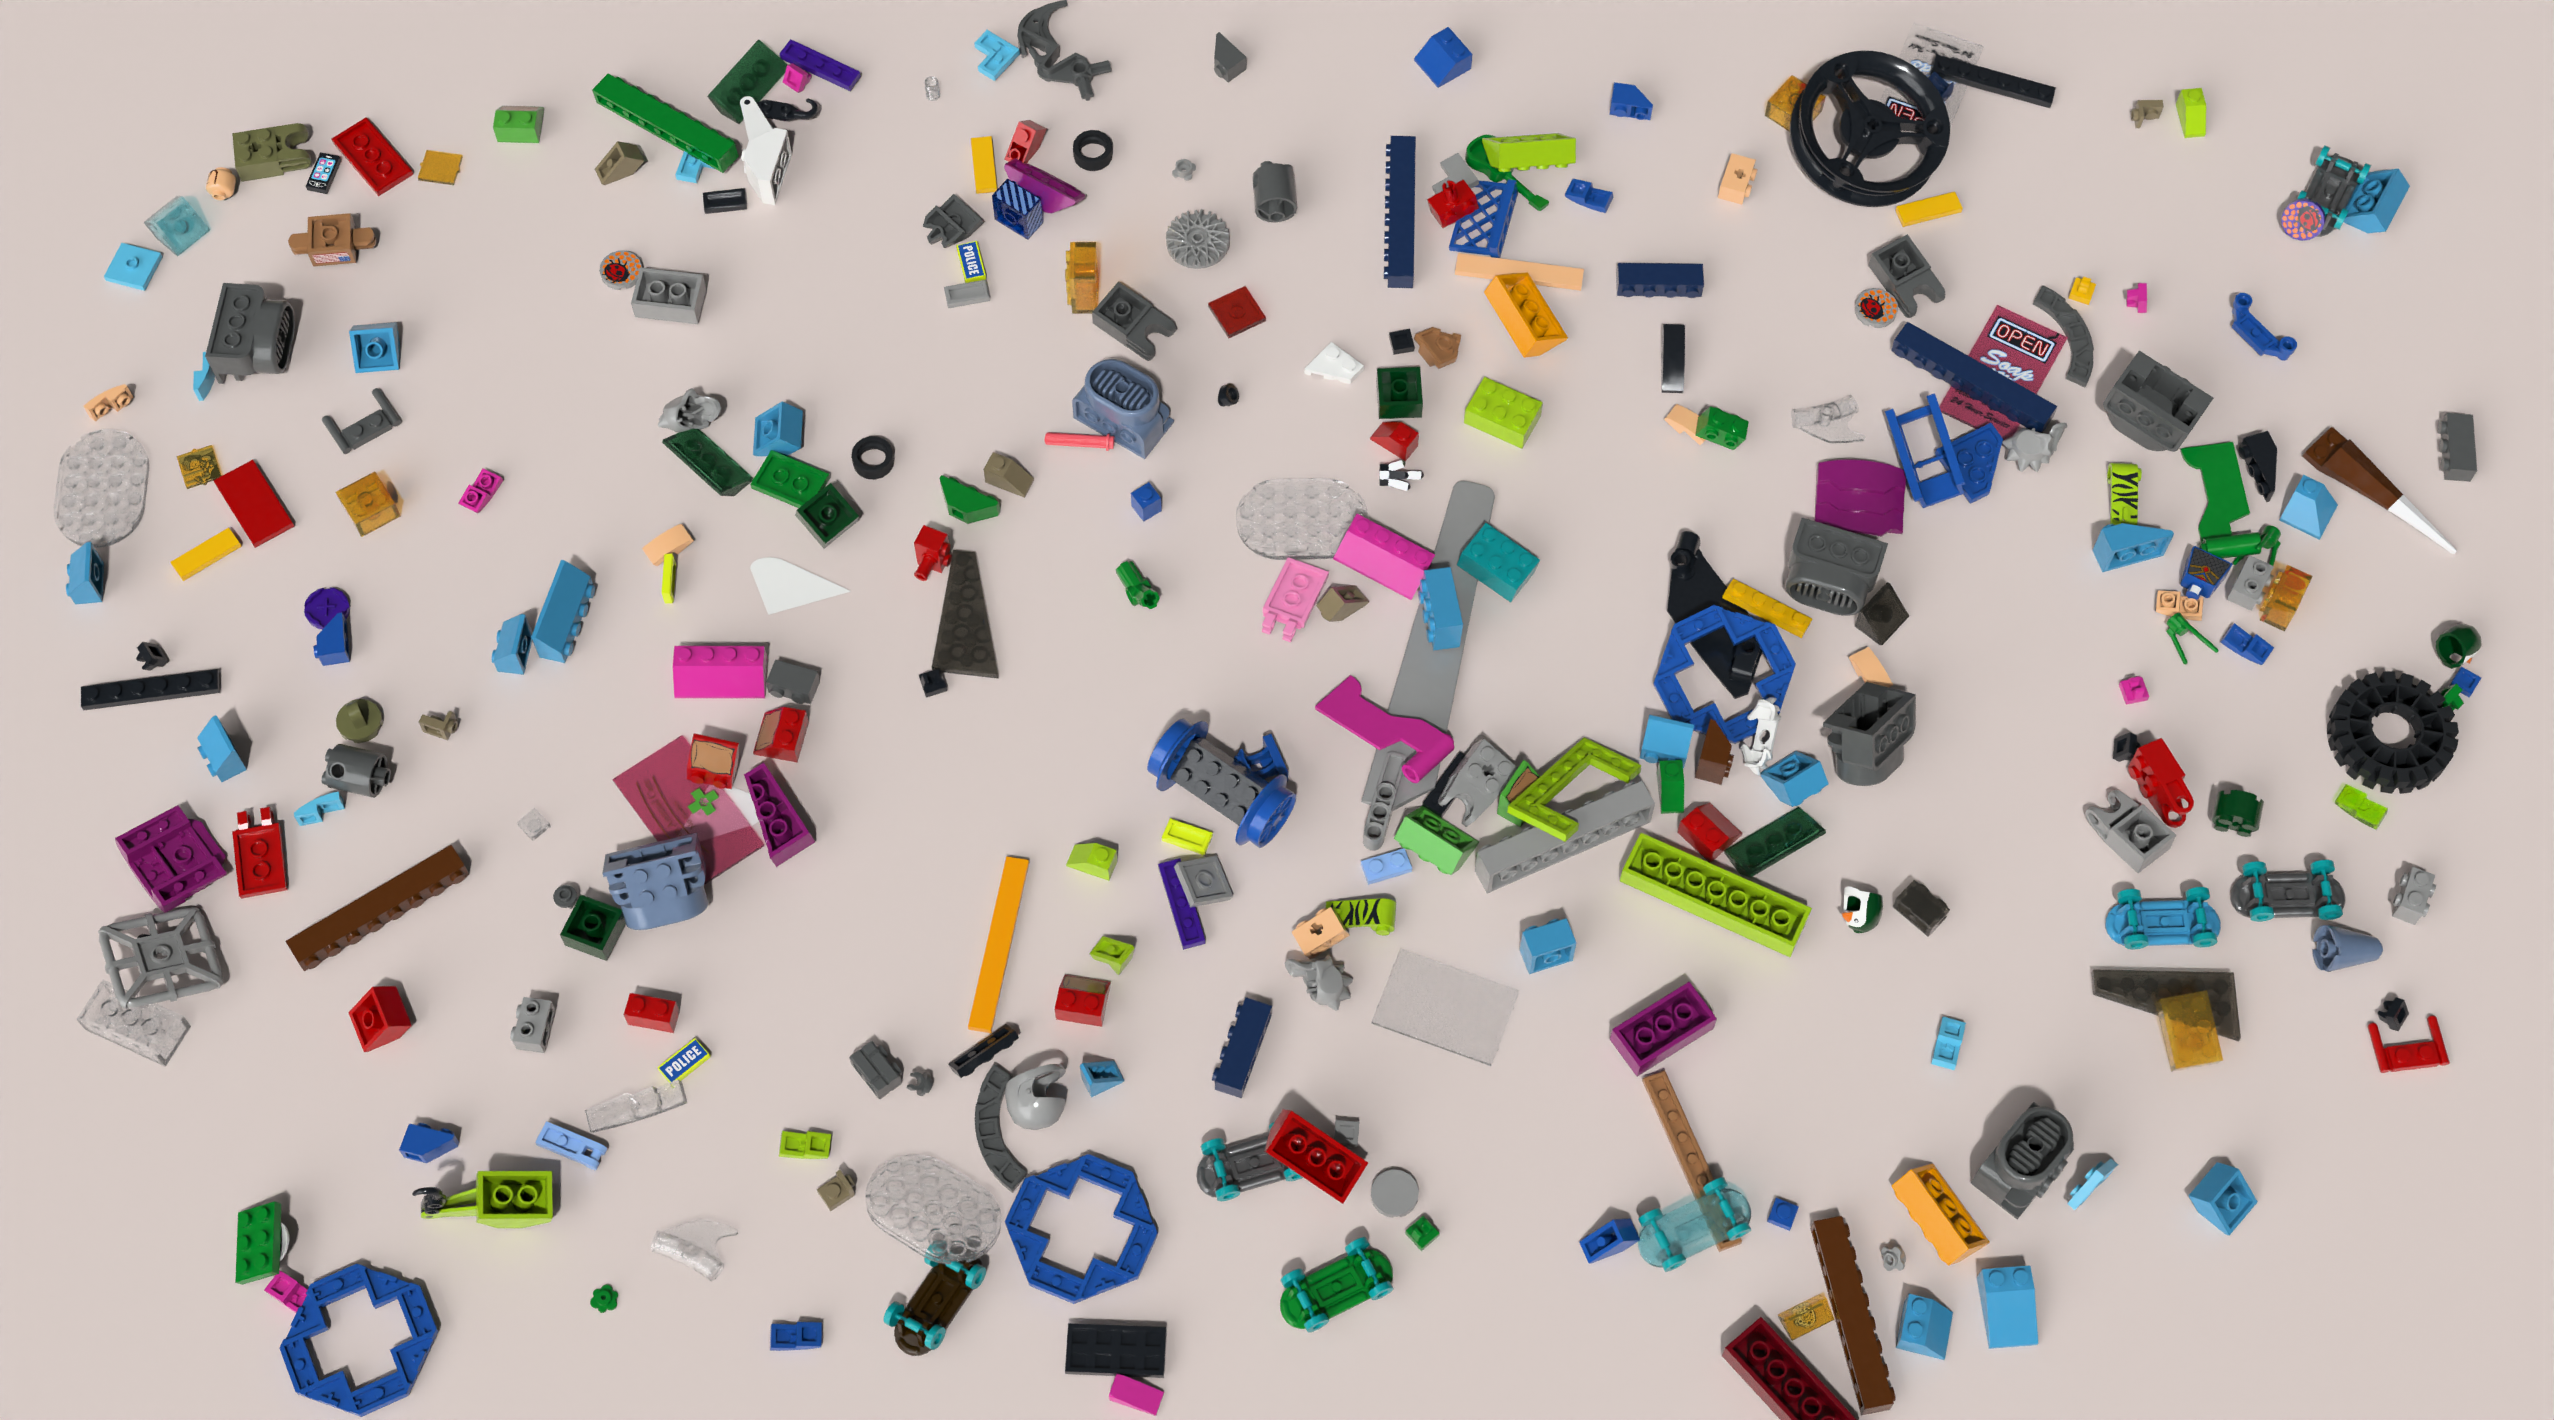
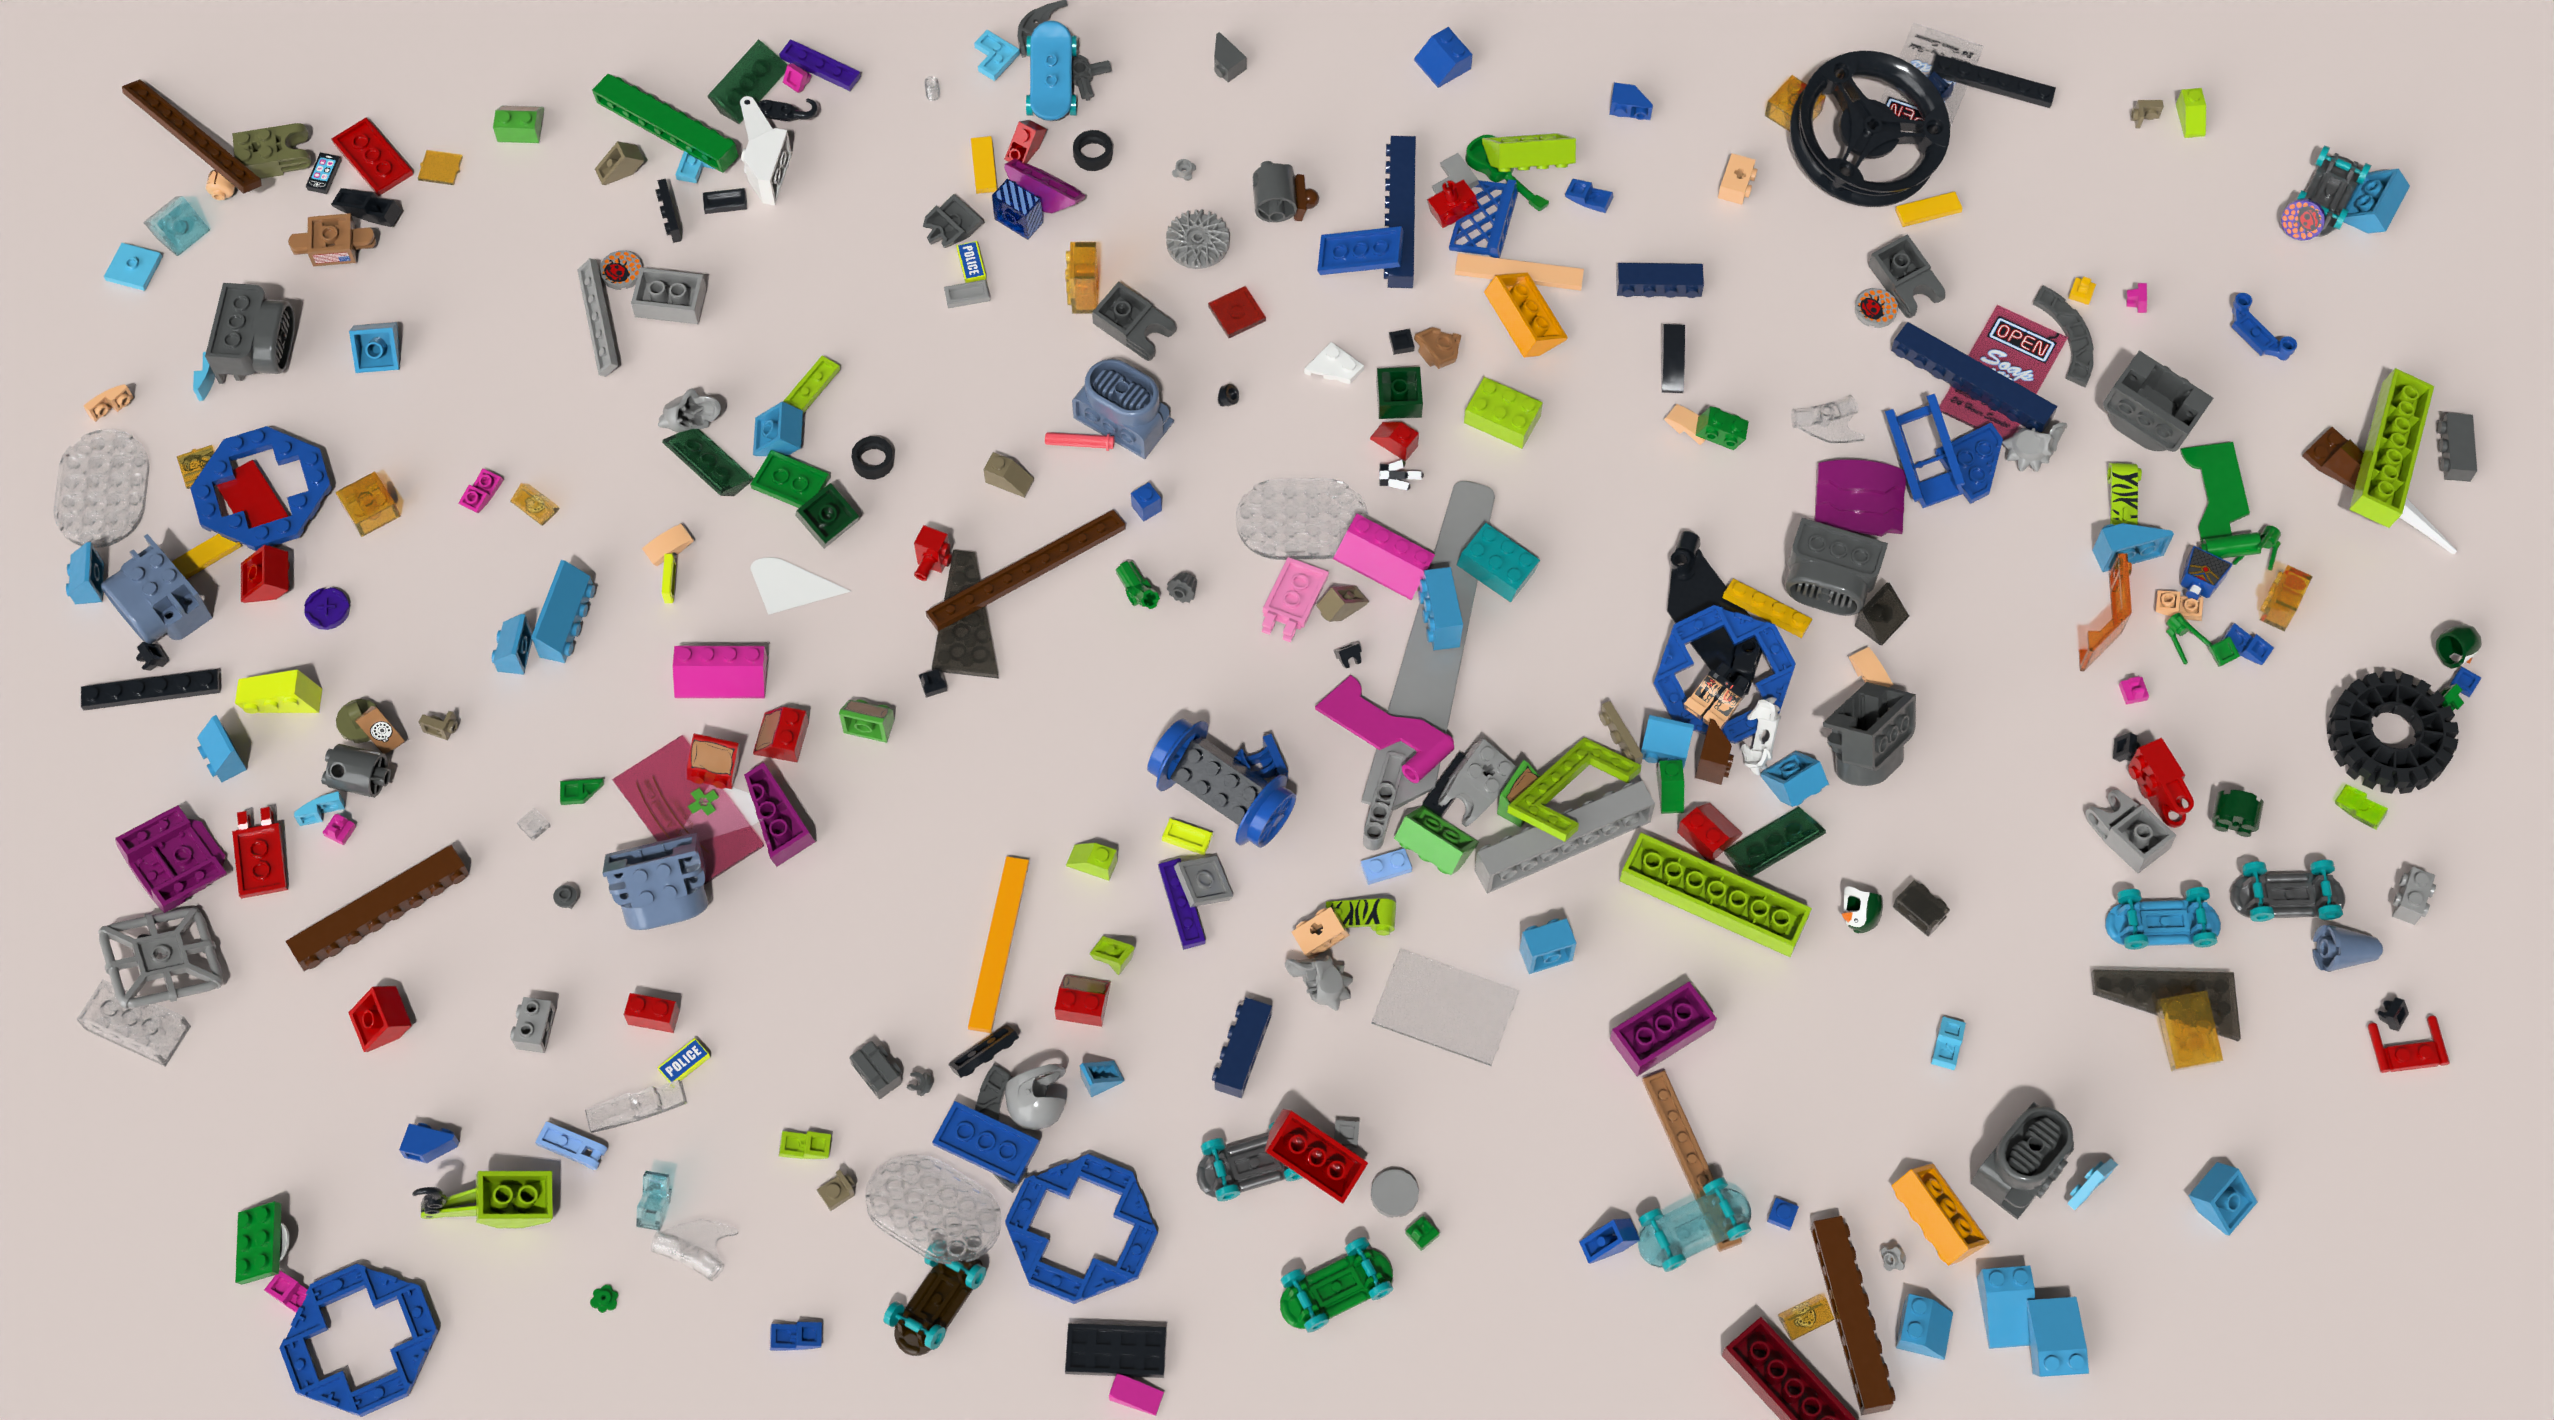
blue slope [313,613,350,666] -> none
dark grey plate [322,388,401,454] -> none
dark green brick [560,895,626,961] -> none
dark grey brick [766,660,820,704] -> none
green slope [939,475,1000,524] -> none
light grey brick [2227,555,2274,611] -> none
black slope [2239,431,2277,502] -> none
dark azure slope [2279,475,2338,540] -> none
none -> sand blue brick [101,534,212,644]
none -> reddish brown plate [122,79,262,194]
none -> blue plate [190,426,332,551]
none -> neon yellow wedge [235,670,322,714]
none -> red slope [241,545,290,603]
none -> dark pink tile [322,814,356,845]
none -> black slope [331,188,402,227]
none -> medium nougat slope [355,706,405,754]
none -> clear yellow slope [510,483,560,526]
none -> green tile [560,778,604,805]
none -> light grey plate [577,258,618,377]
none -> clear light blue brick [636,1171,672,1231]
none -> black plate [655,178,681,243]
none -> lime plate [783,355,840,413]
none -> bright green slope [839,700,895,743]
none -> reddish brown plate [926,510,1126,631]
none -> blue plate [932,1101,1040,1185]
none -> dark azure piece [1026,21,1077,121]
none -> dark grey piece [1167,572,1197,603]
none -> reddish brown tile [1294,174,1319,221]
none -> blue plate [1317,226,1404,275]
none -> black tile [1333,643,1362,668]
none -> dark tan plate [1599,701,1643,765]
none -> hips [1684,663,1749,730]
none -> dark azure slope [2027,1297,2089,1377]
none -> clear orange windscreen [2078,553,2132,671]
none -> green tile [2208,637,2240,667]
none -> lime brick [2349,368,2434,528]

